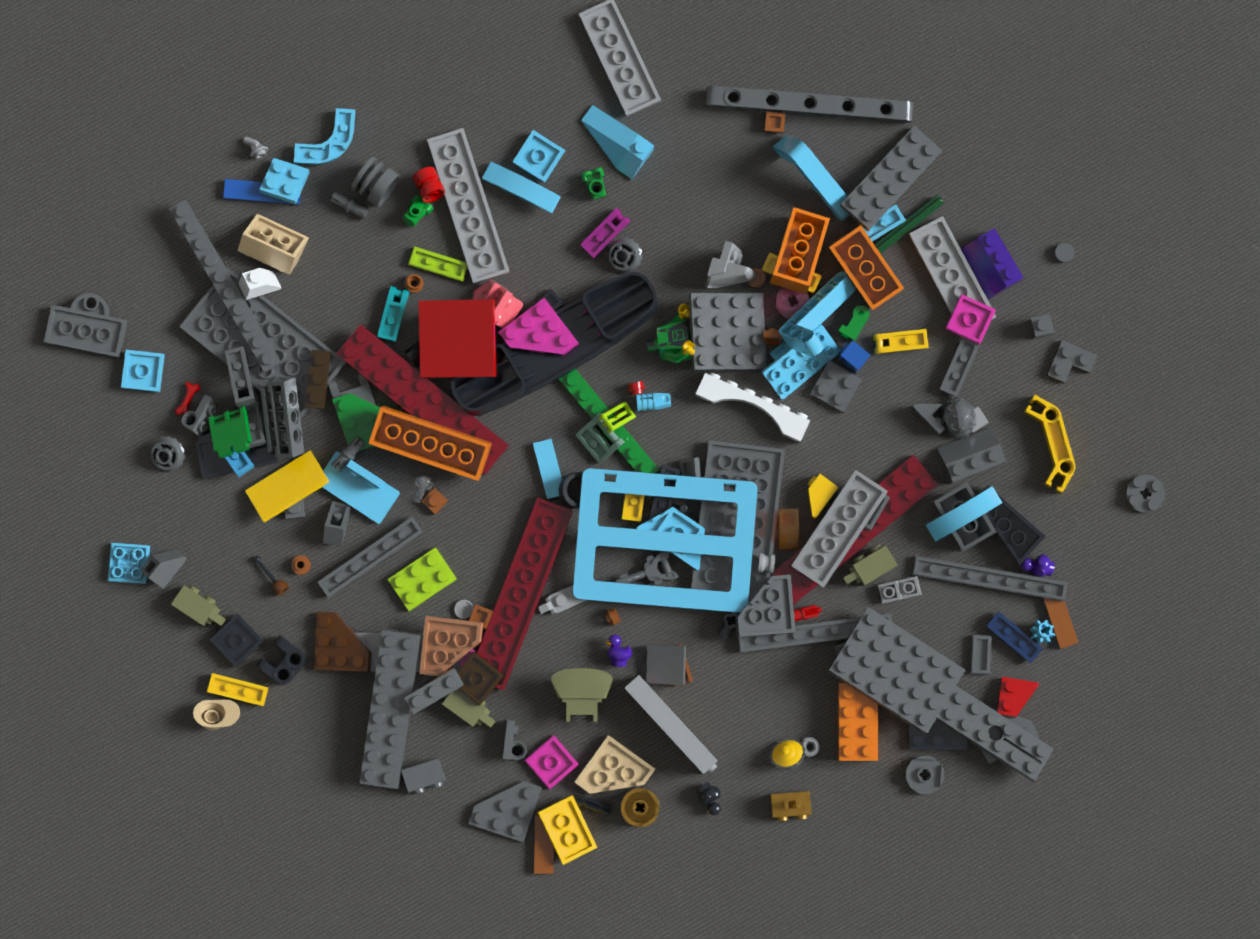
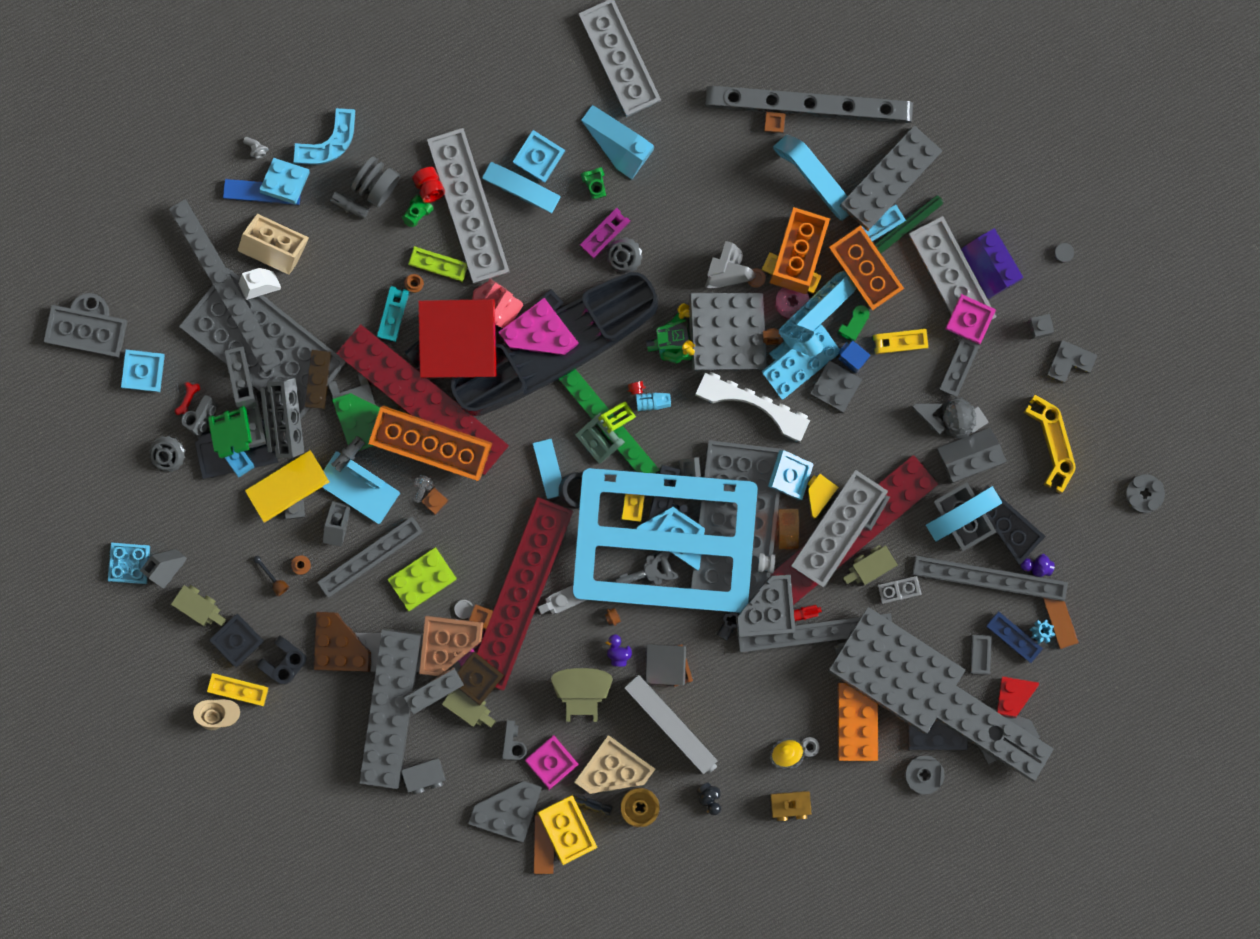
none -> plate [768,450,813,500]

